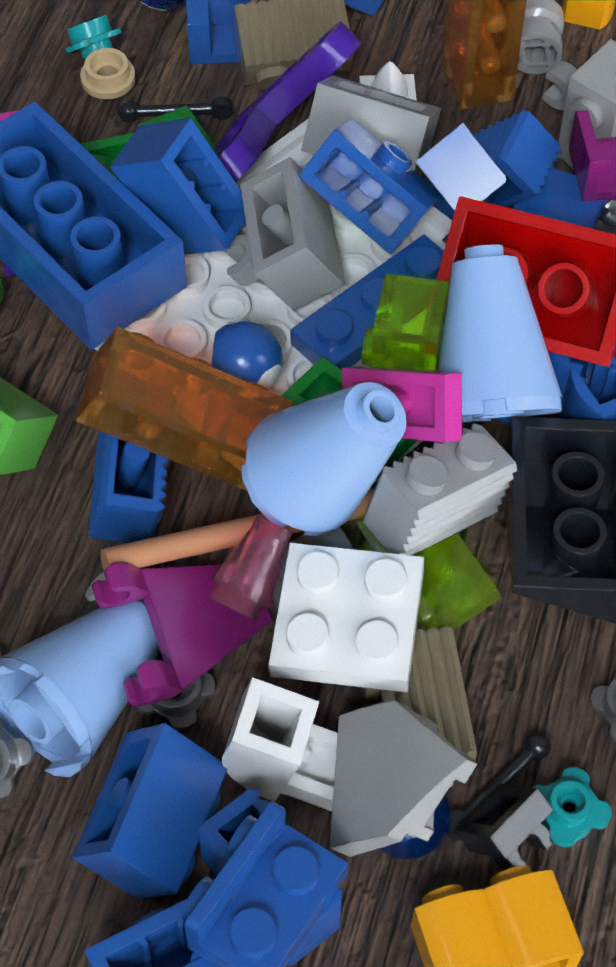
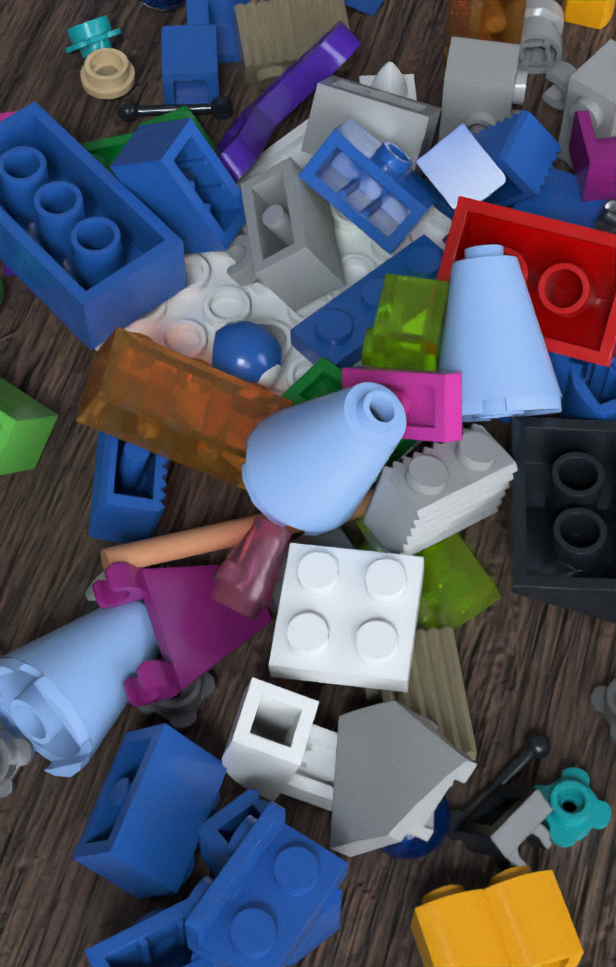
none -> blue panel [161,24,219,105]
none -> light grey brick [438,36,528,143]

